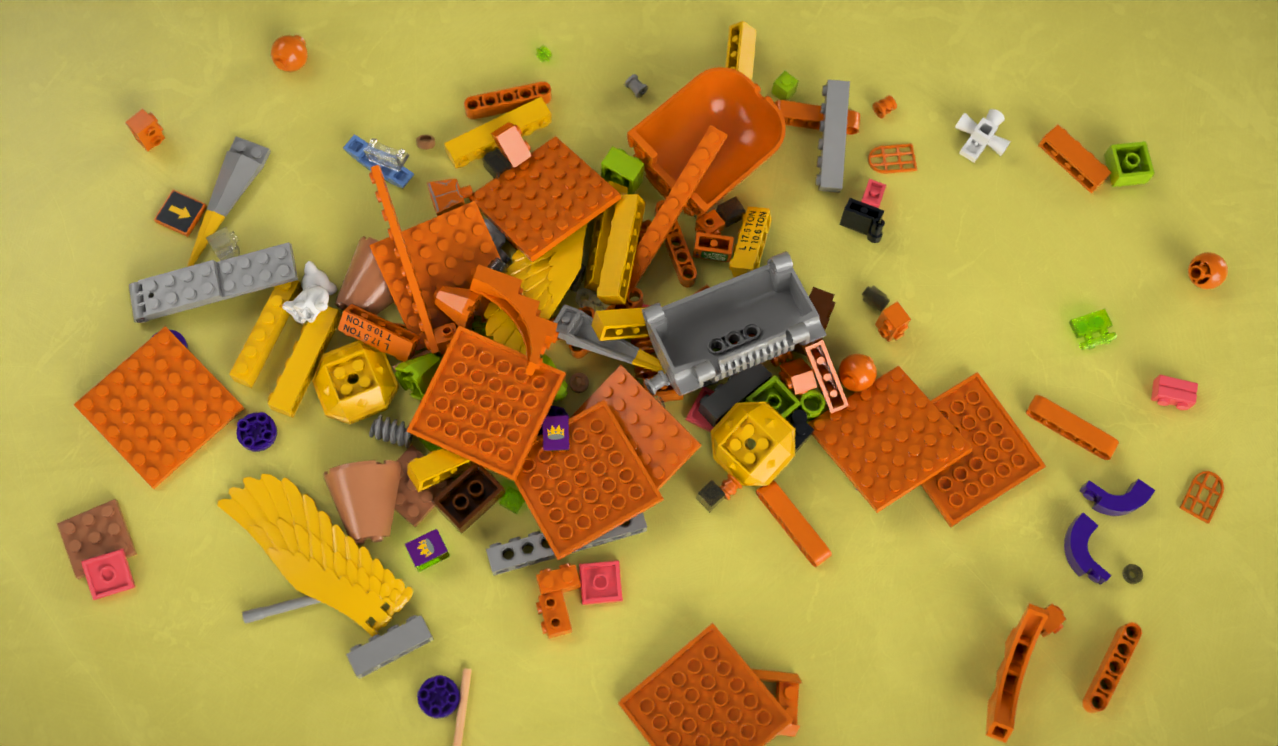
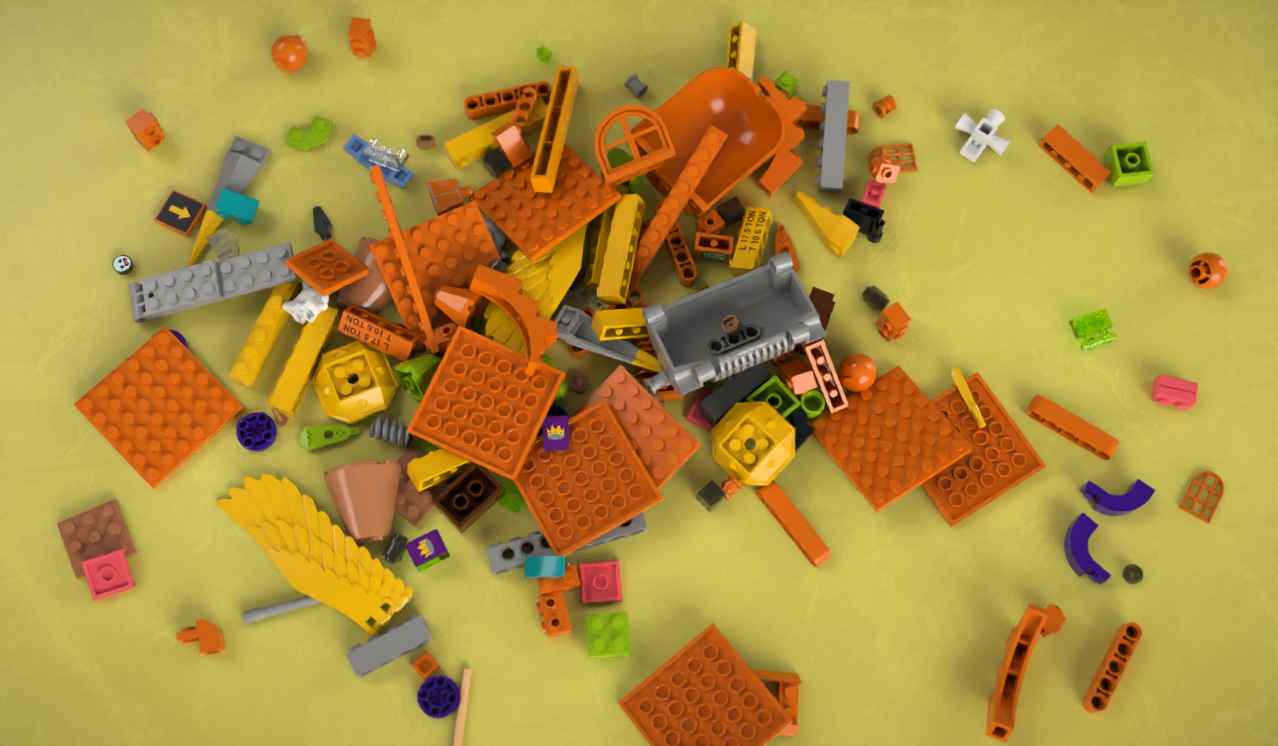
none -> tile [112,255,134,275]
none -> orange brick [176,620,226,656]
none -> teal brick [215,188,259,226]
none -> nougat pin [272,408,287,426]
none -> lime plate [285,116,333,151]
none -> orange plate [286,238,369,297]
none -> lime piece [299,425,359,451]
none -> pearl dark grey piece [313,206,332,241]
none -> orange brick [348,17,377,57]
none -> clear smoke brick [382,533,408,564]
none -> orange tile [411,651,440,681]
none -> orange piece [512,88,537,128]
none -> teal slope [525,556,566,579]
none -> light orange brick [530,66,579,193]
none -> lime brick [586,612,631,660]
none -> orange window [594,105,679,187]
none -> medium nougat tile [721,315,742,335]
none -> orange arch [757,75,807,198]
none -> orange piece [775,225,800,273]
none -> yellow wedge [794,191,860,257]
none -> orange brick [869,156,901,184]
none -> yellow piece [951,365,986,428]

